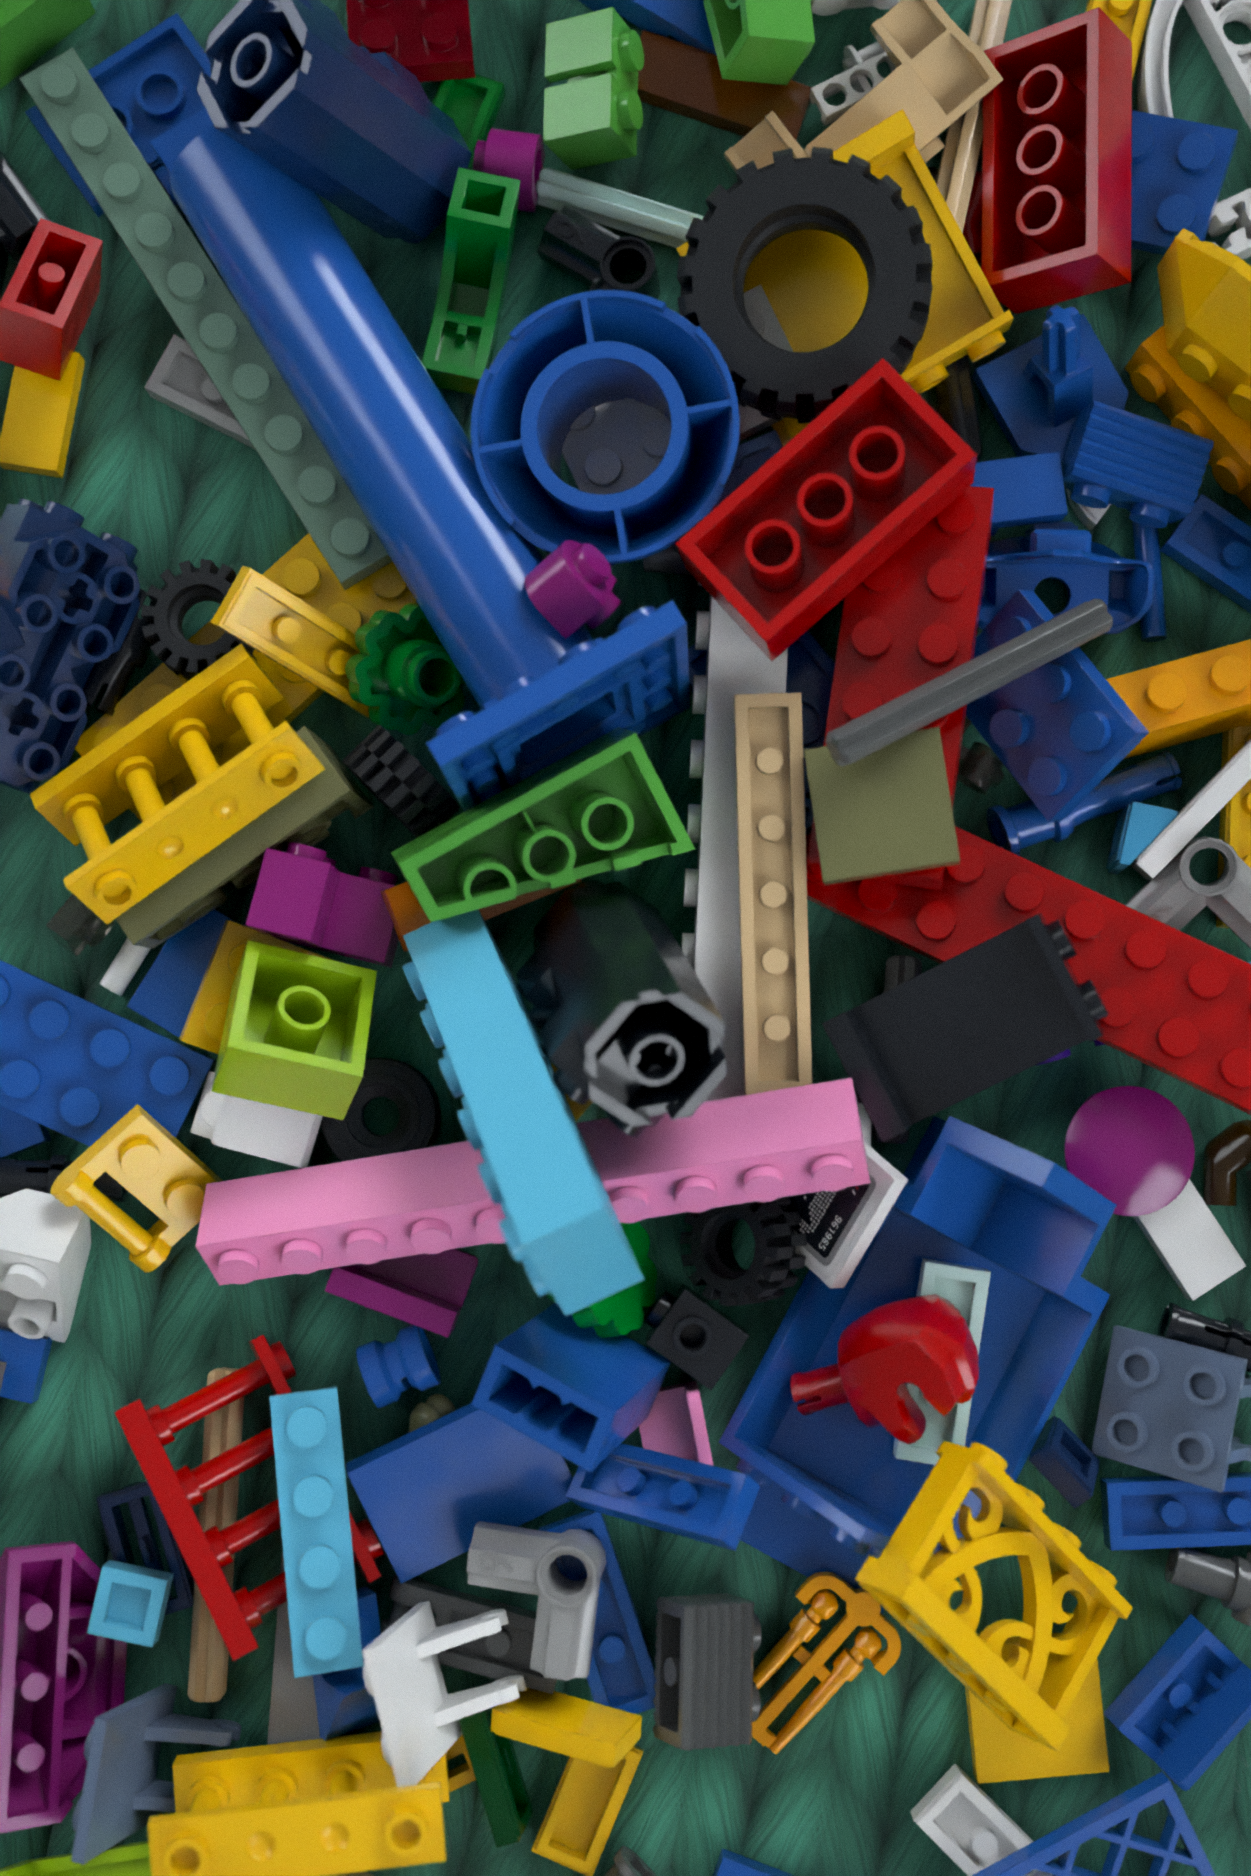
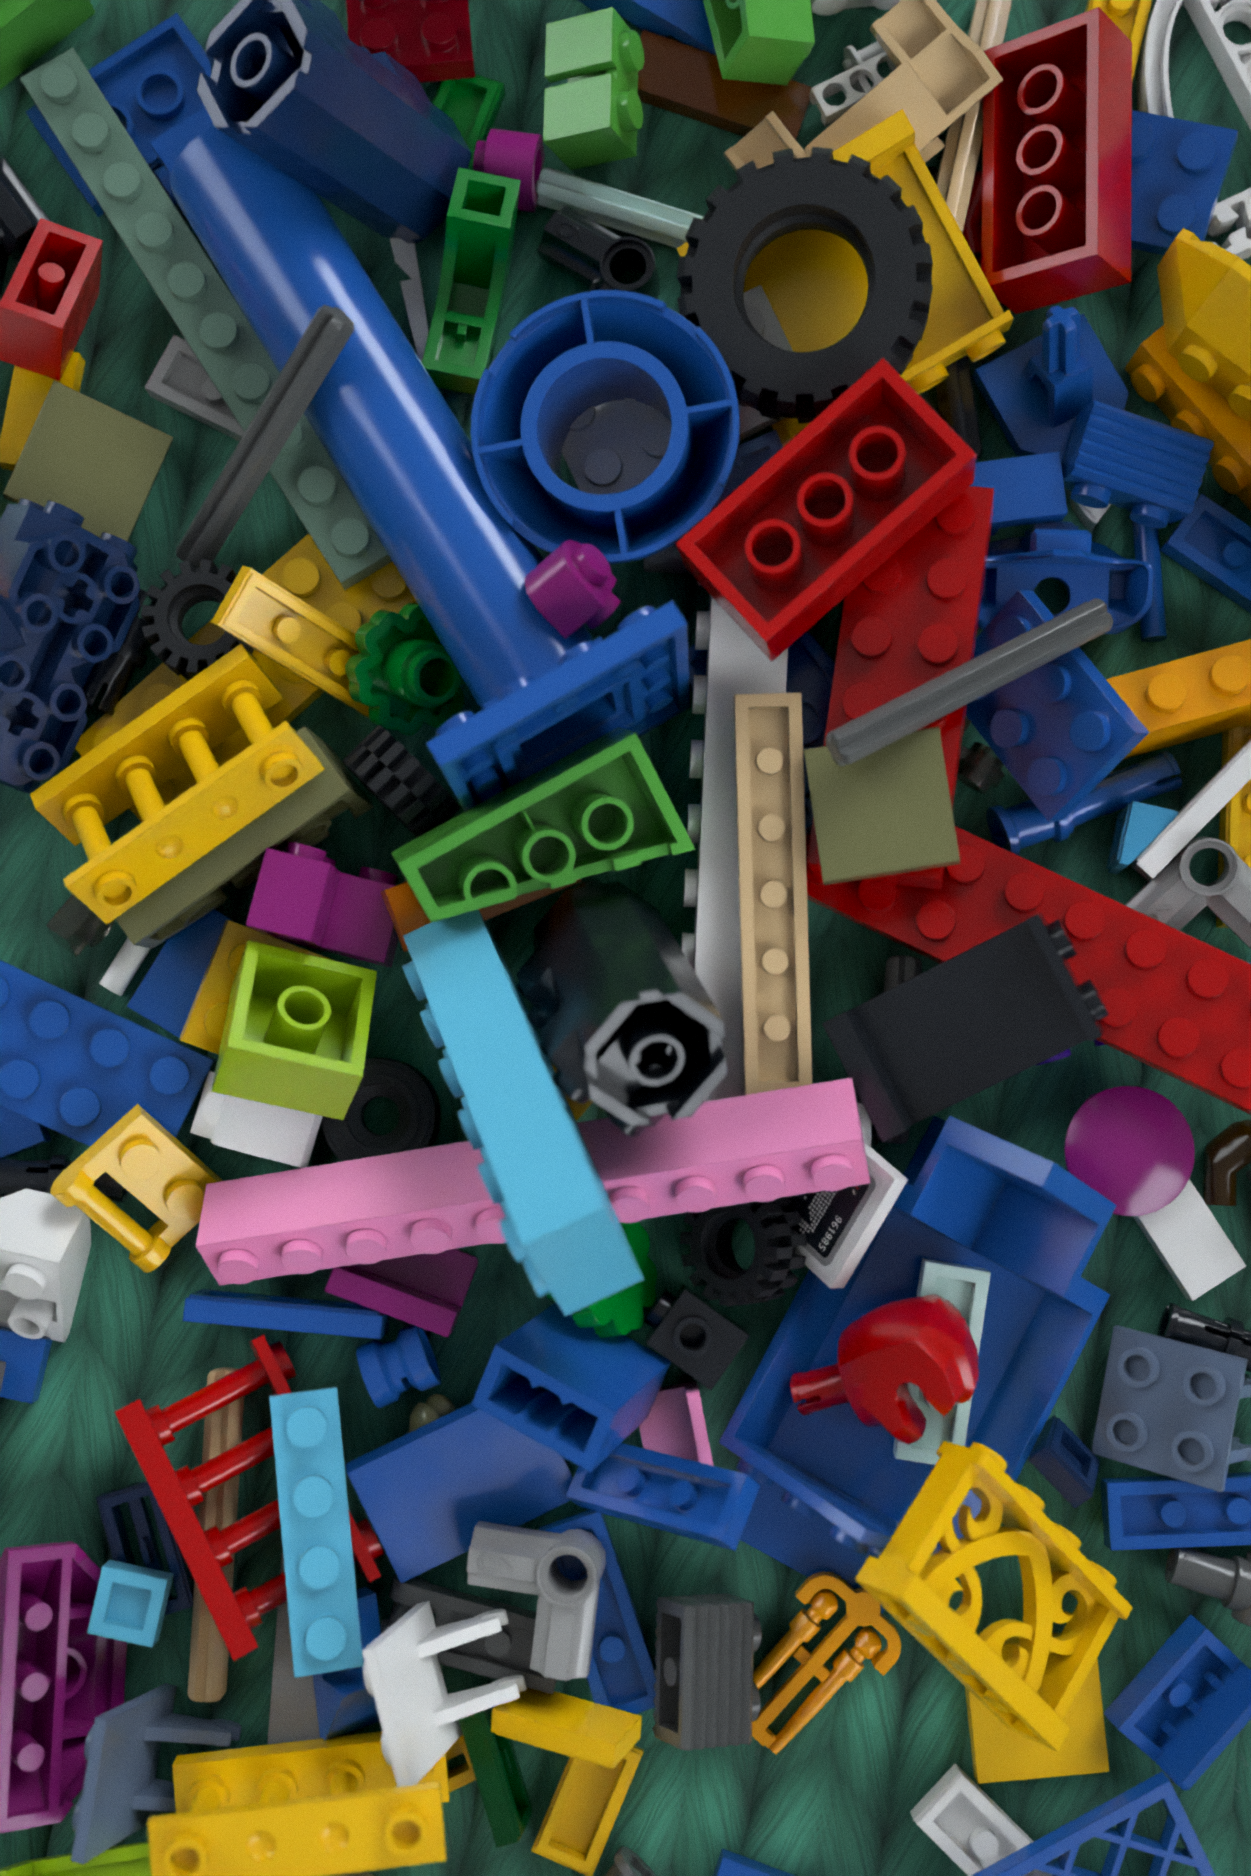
none -> olive tile [3,380,173,542]
none -> dark grey axle [176,305,354,568]
none -> blue tile [183,1289,390,1339]
none -> white sticker [390,238,429,362]

